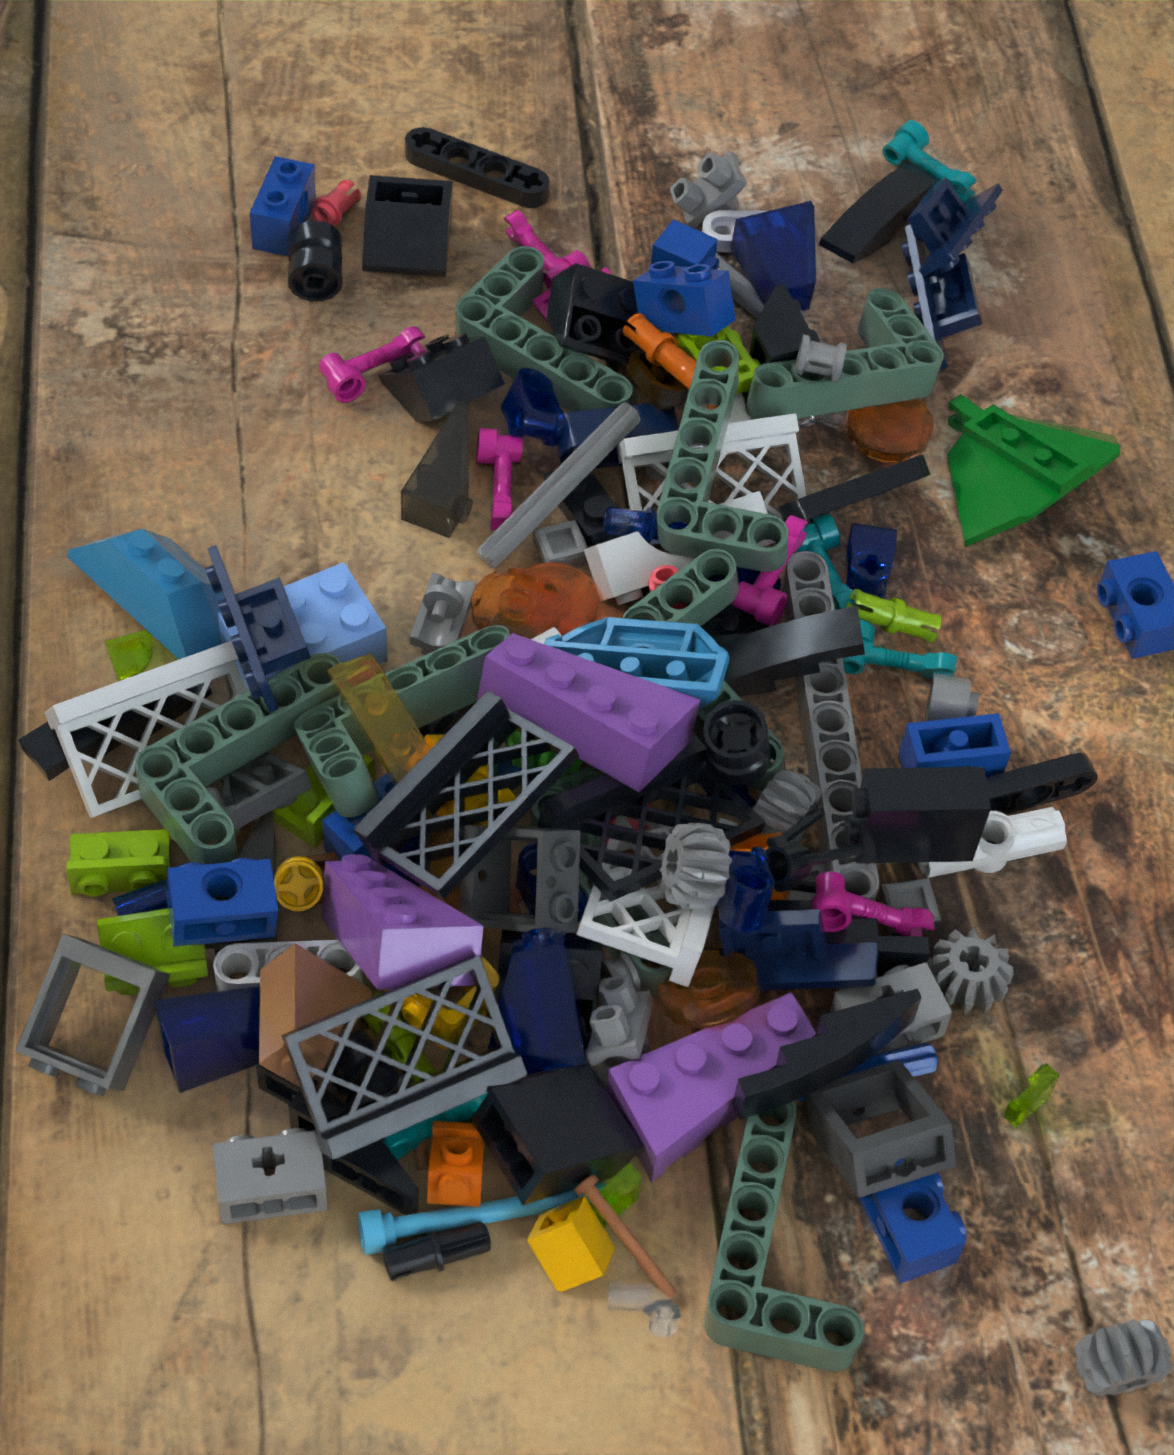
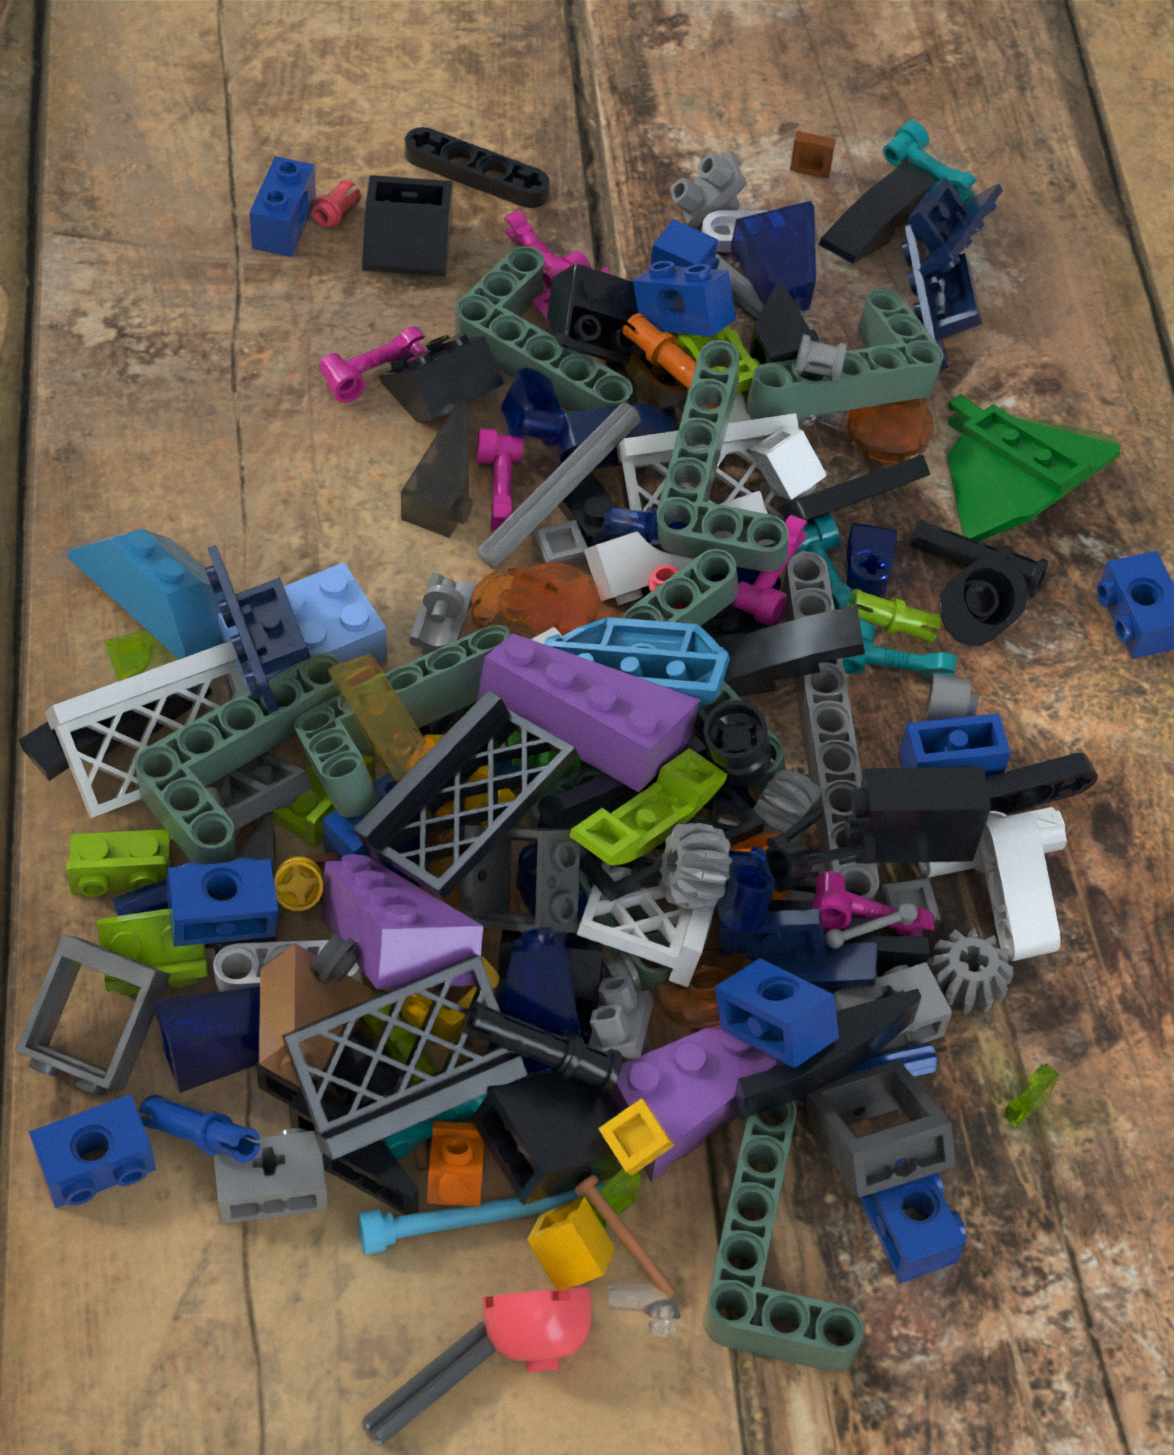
black wheel [288,221,343,302] -> none
black axle [382,1222,491,1281] -> none
light grey gear [1074,1319,1173,1396] -> none
none -> blue brick [29,1094,156,1208]
none -> blue pin [139,1094,260,1163]
none -> dark grey plate [311,934,358,984]
none -> dark grey axle [362,1321,496,1445]
none -> black pin [463,1002,622,1096]
none -> coral cylinder [482,1287,593,1372]
none -> lime slope [569,748,728,865]
none -> yellow plate [598,1098,675,1176]
none -> blue brick [715,958,839,1068]
none -> white brick [750,426,827,500]
none -> dark orange tile [790,131,836,178]
none -> light grey hinge [825,903,918,949]
none -> black pin [910,519,1049,598]
none -> black piece [939,556,1028,646]
none -> white beam [979,812,1061,962]

